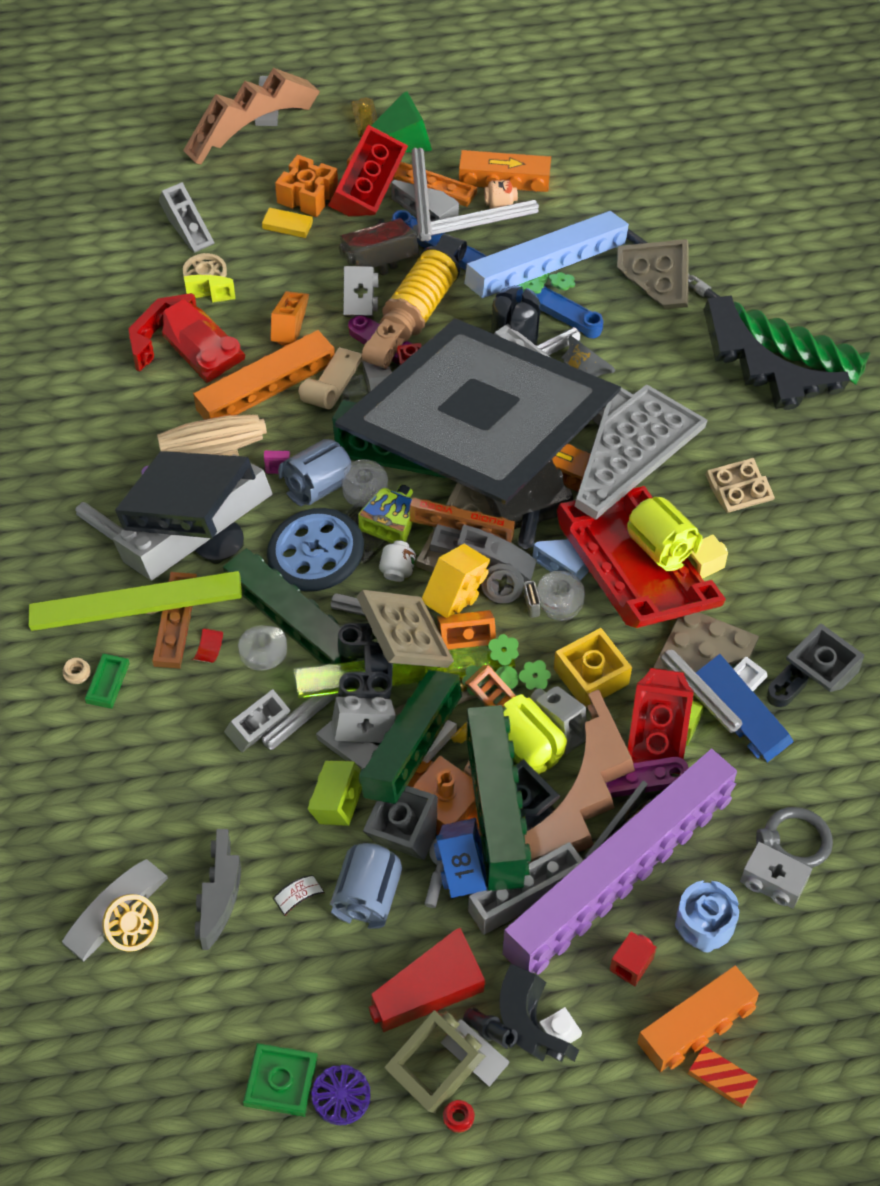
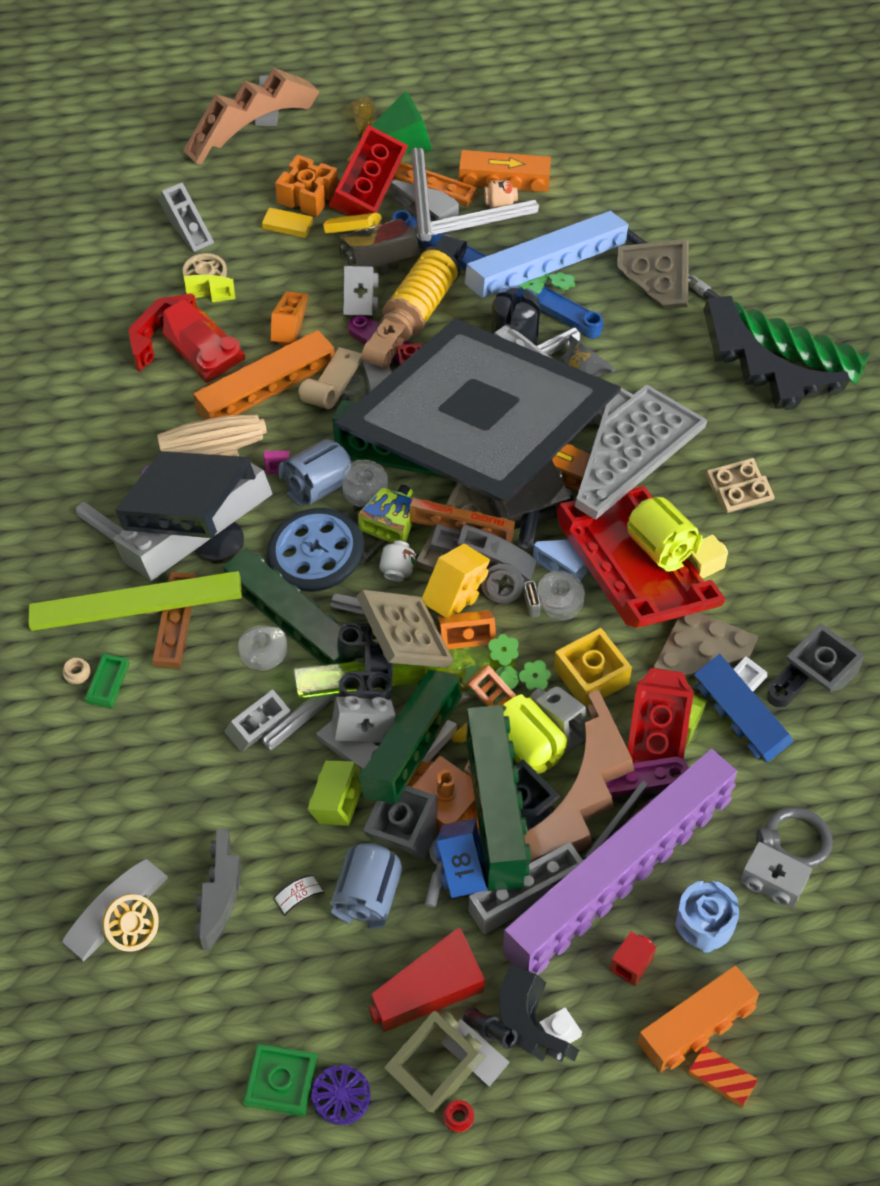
red sticker [191,629,223,663] -> none
light grey axle [661,649,742,732] -> none
none -> yellow slope [323,213,382,233]

